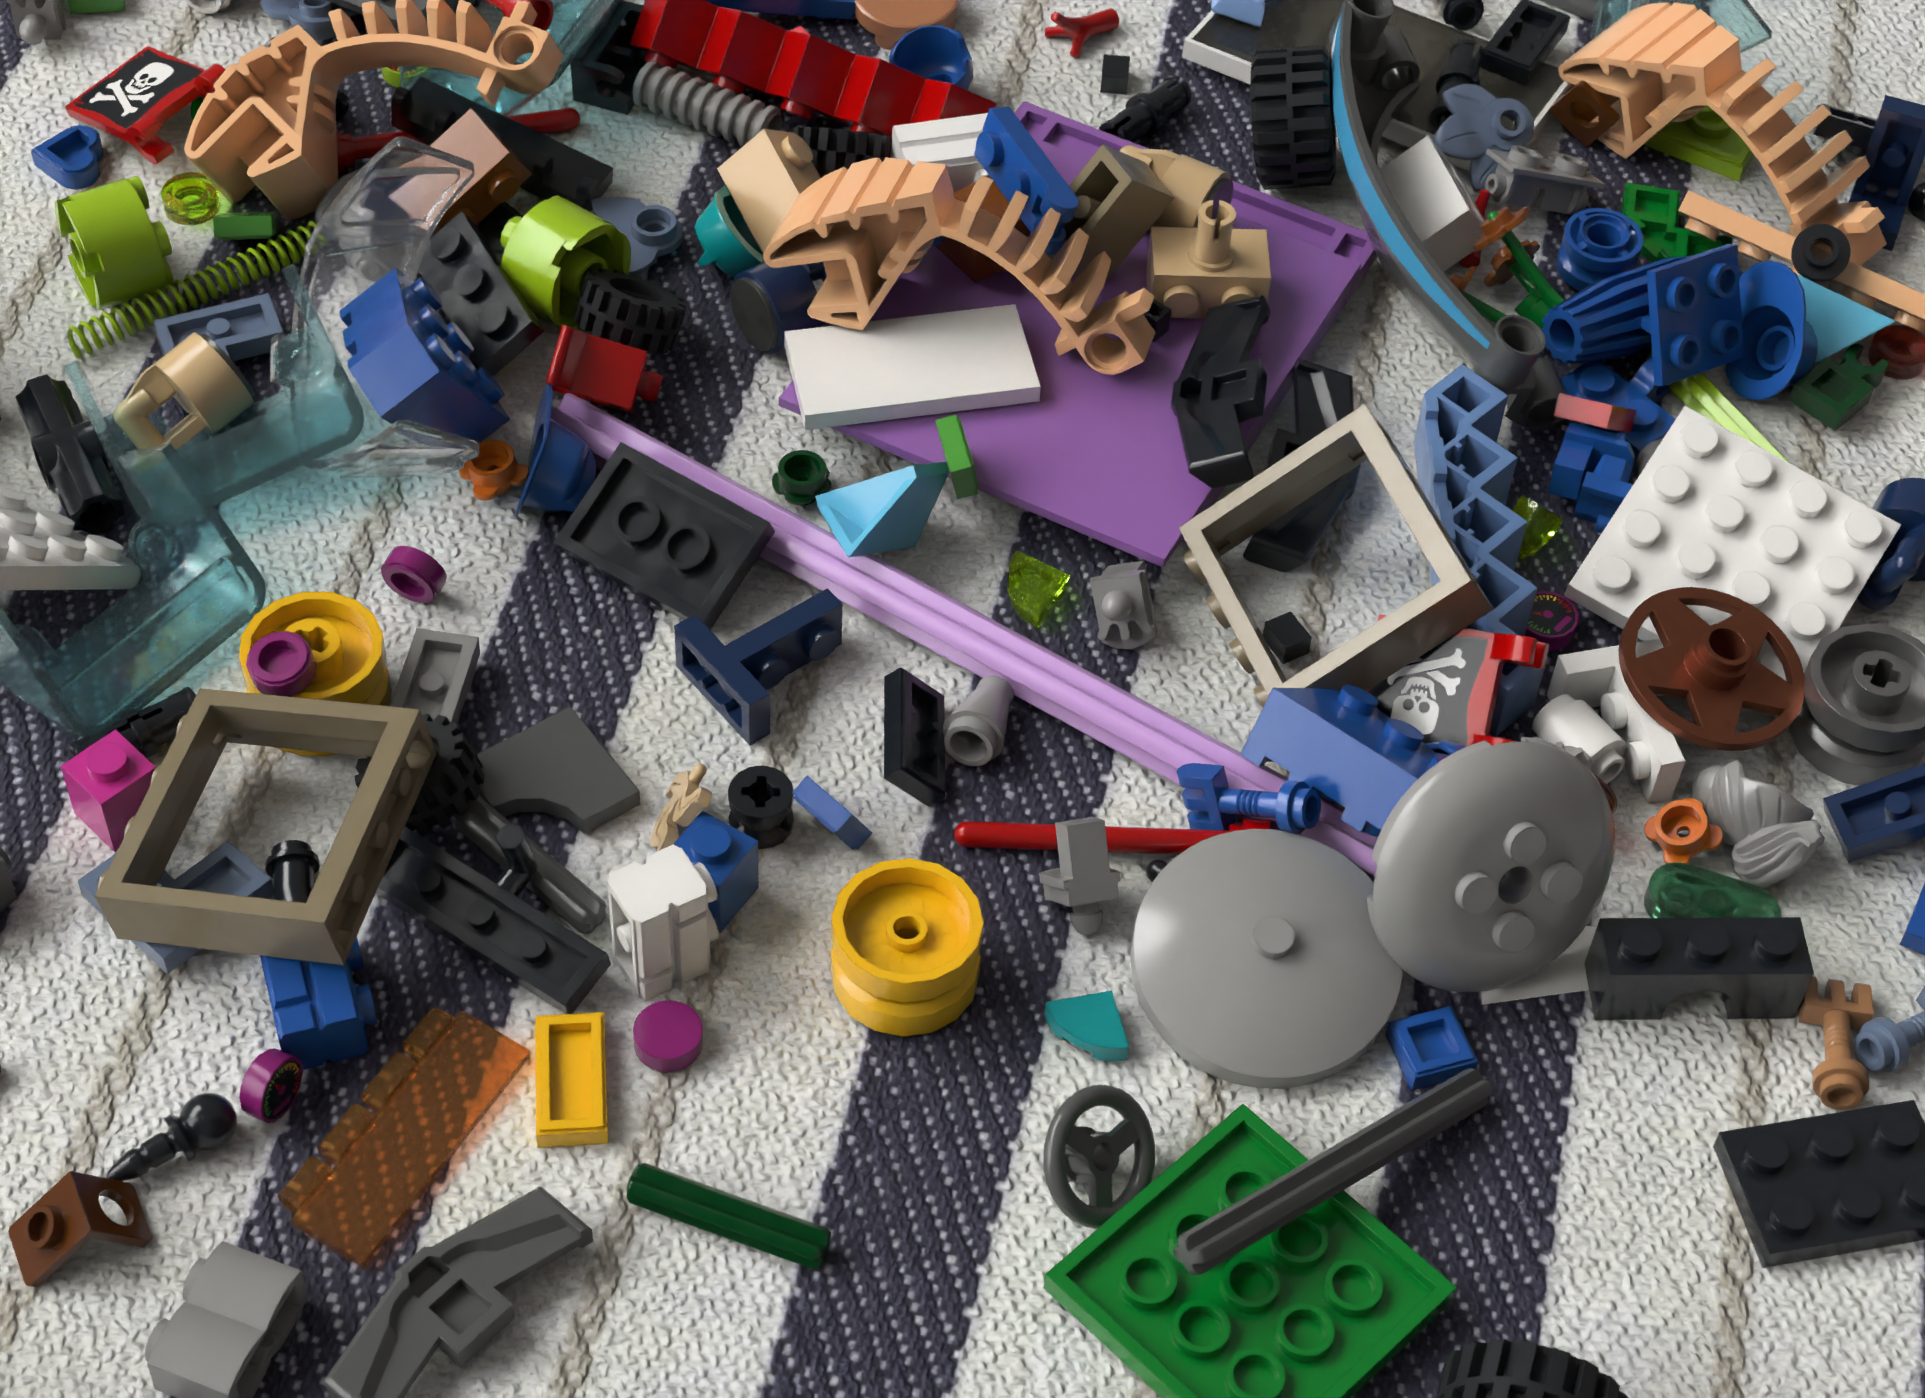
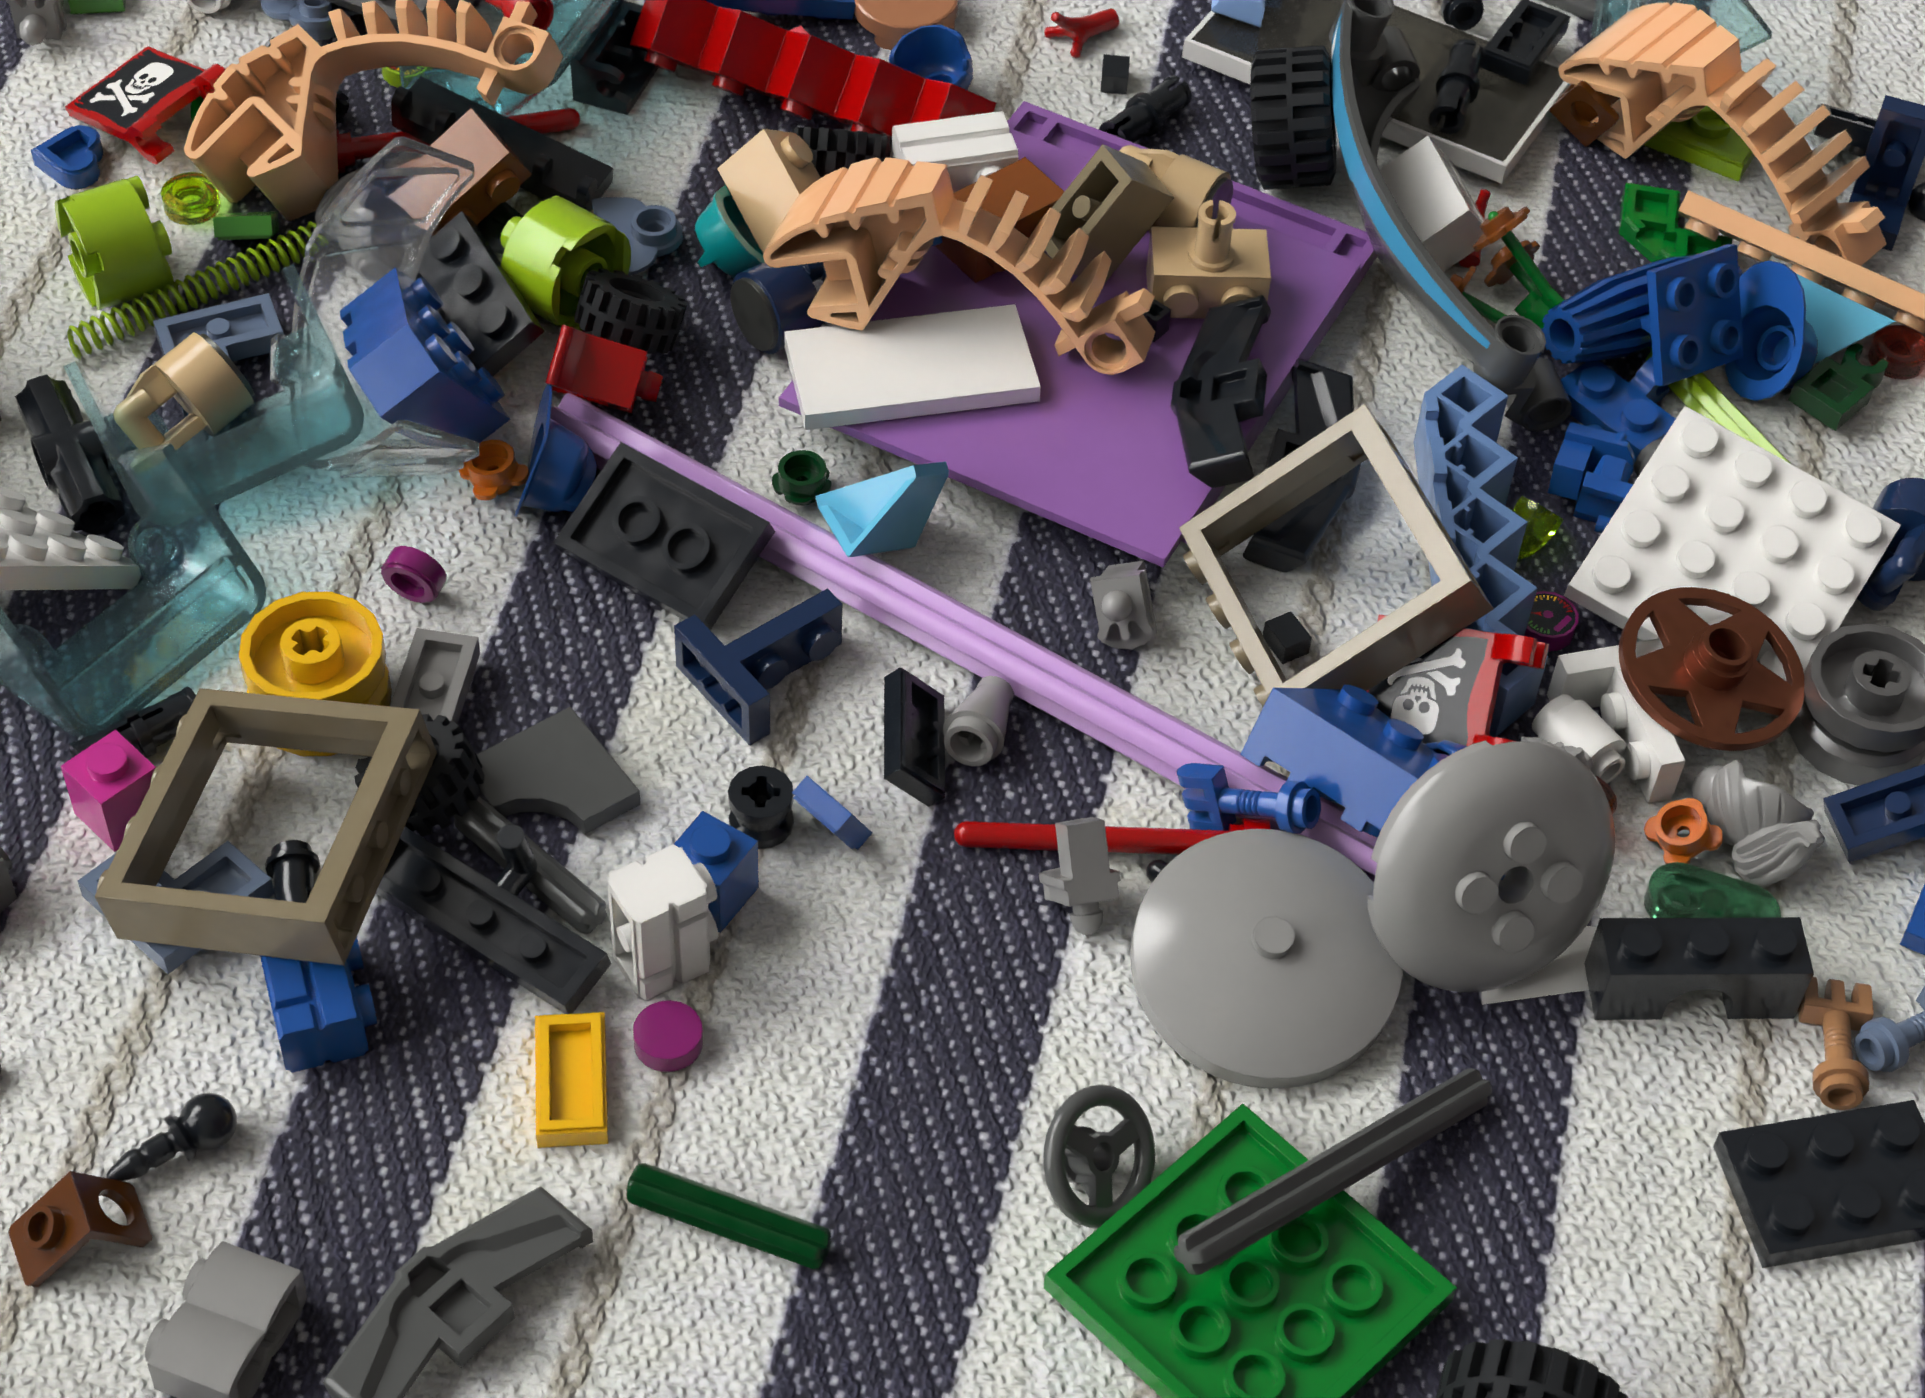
magenta tile [239,1049,303,1123] -> none
magenta tile [246,631,317,697] -> none
clear orange windscreen [278,1007,530,1268] -> none
light grey piece [633,61,782,147] -> none
tan piece [649,763,712,852] -> none
yellow wheel [831,858,983,1037] -> none
bright green tile [935,414,979,500] -> none
blue plate [974,107,1079,255] -> none
clear neon green tile [1007,550,1070,628] -> none
teal tile [1044,990,1129,1061] -> none
blue tile [1385,1006,1478,1091] -> none
sand blue plate [1433,84,1534,192] -> none
light grey hinge [1485,146,1605,215] -> none
tile [1554,393,1636,433] -> none
blue wheel [1556,208,1643,291] -> none
black plate [1791,224,1851,282] -> none

